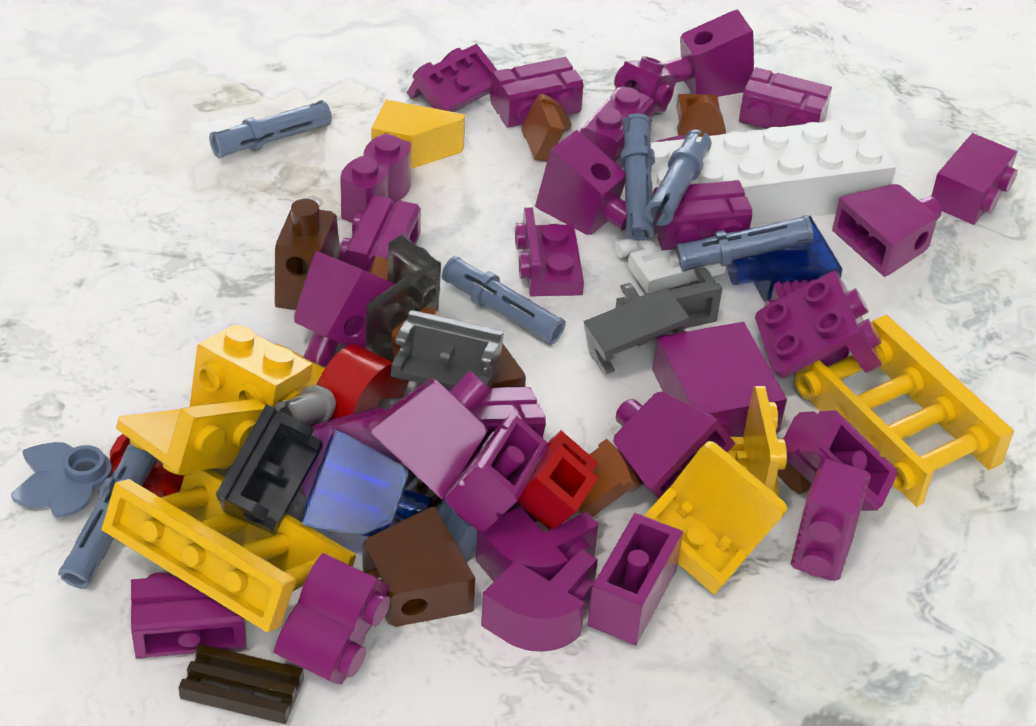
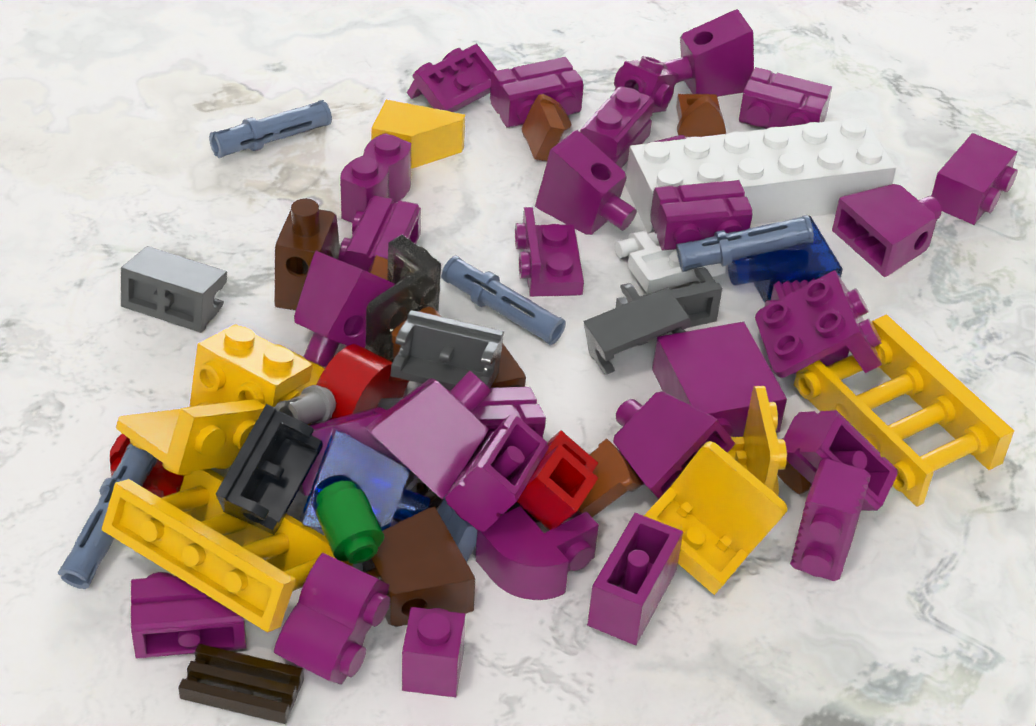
sand blue plate [11,442,112,518] -> none
magenta brick [481,549,598,652] -> none
sand blue pin [620,113,655,241] -> none
sand blue pin [645,130,712,226] -> none
none -> dark grey hinge [121,246,227,333]
none -> green brick [316,481,384,564]
none -> magenta brick [402,607,466,698]

